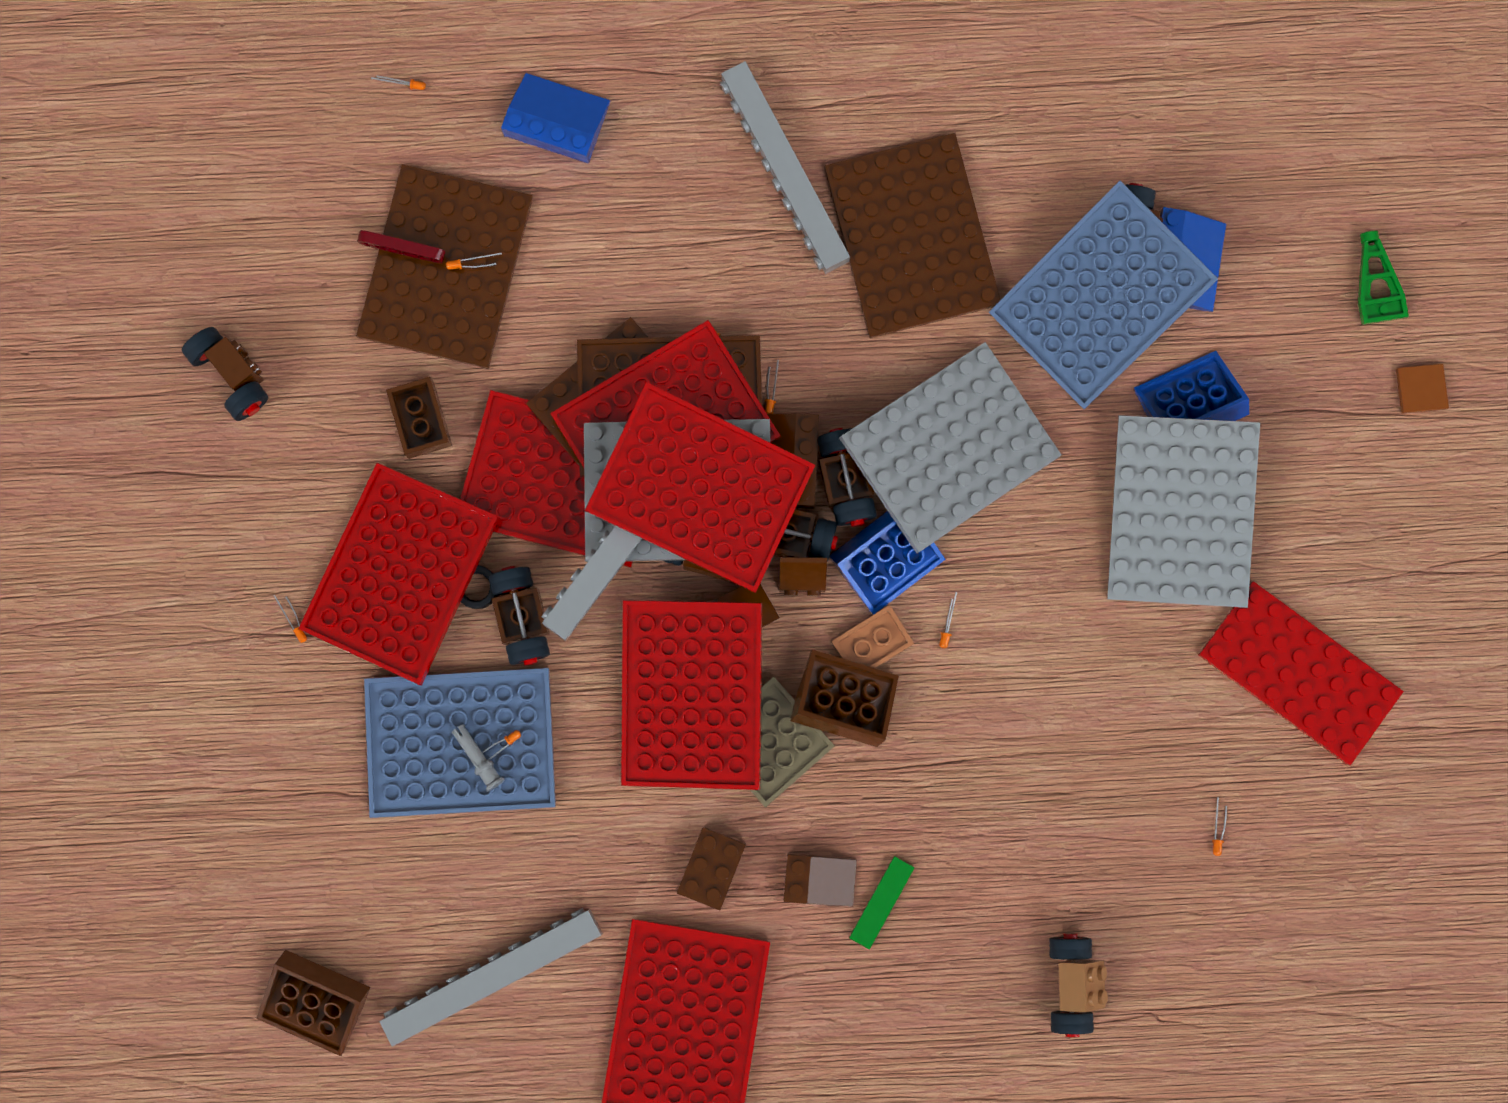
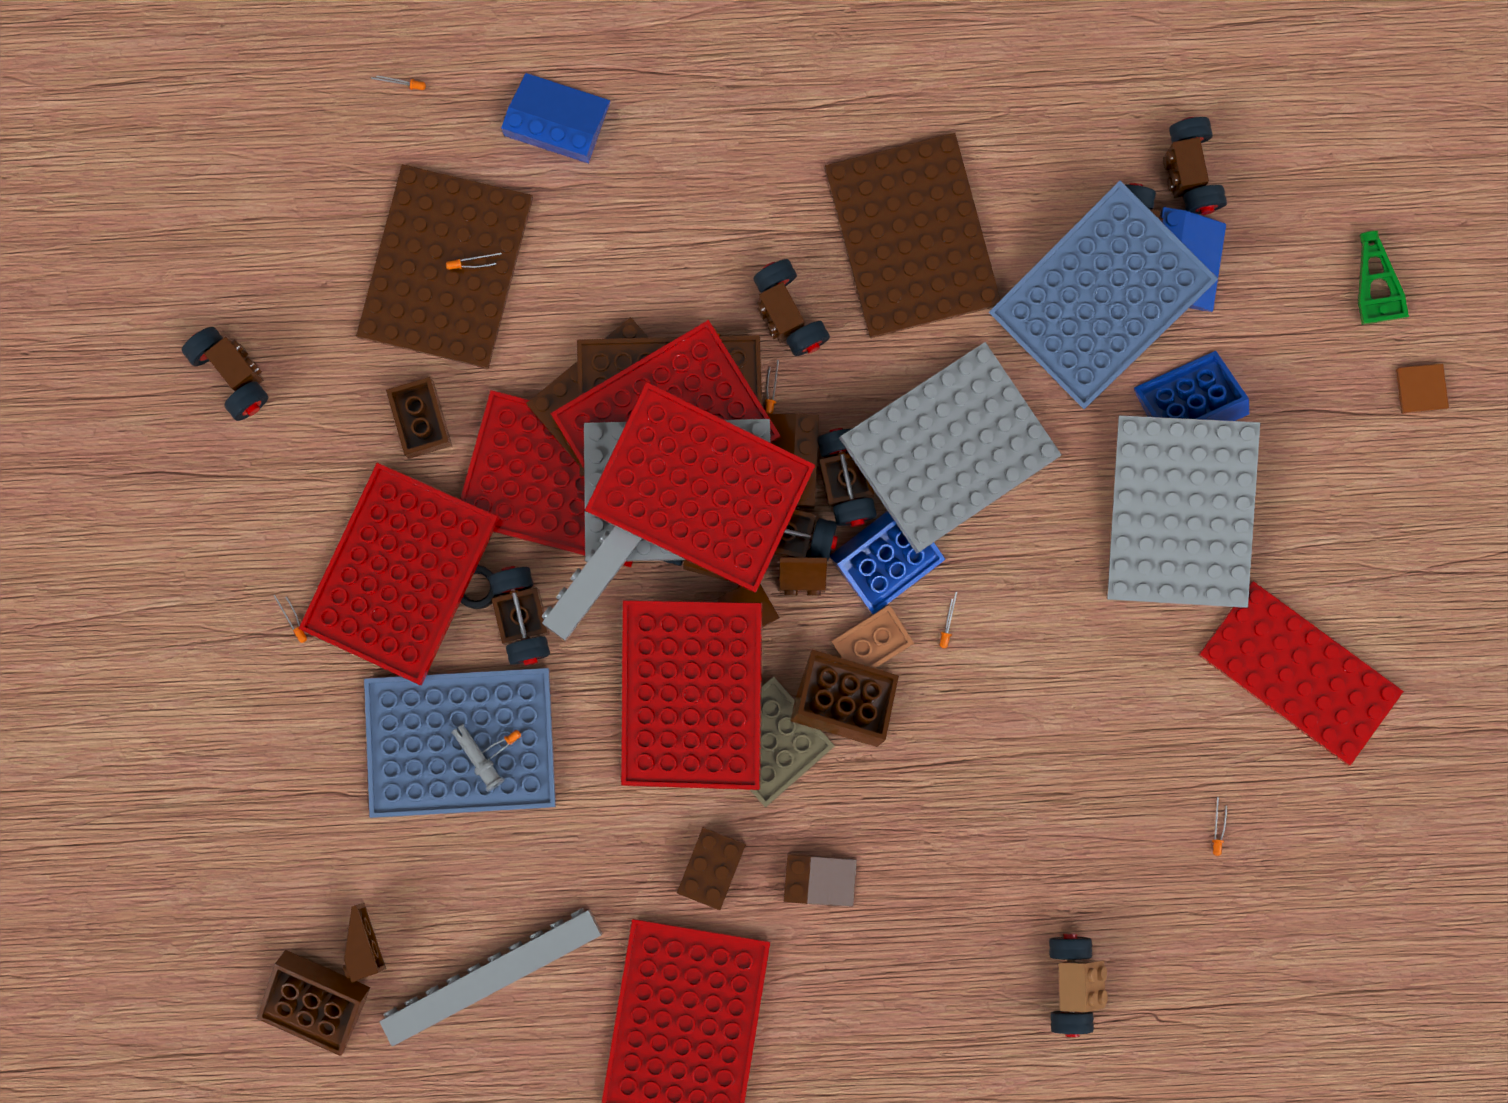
dark red beam [357,230,445,264] -> none
light grey brick [720,61,850,274] -> none
green tile [849,856,915,950] -> none
none -> reddish brown slope [343,903,386,982]
none -> brick [753,259,830,356]
none -> brick [1163,117,1227,215]

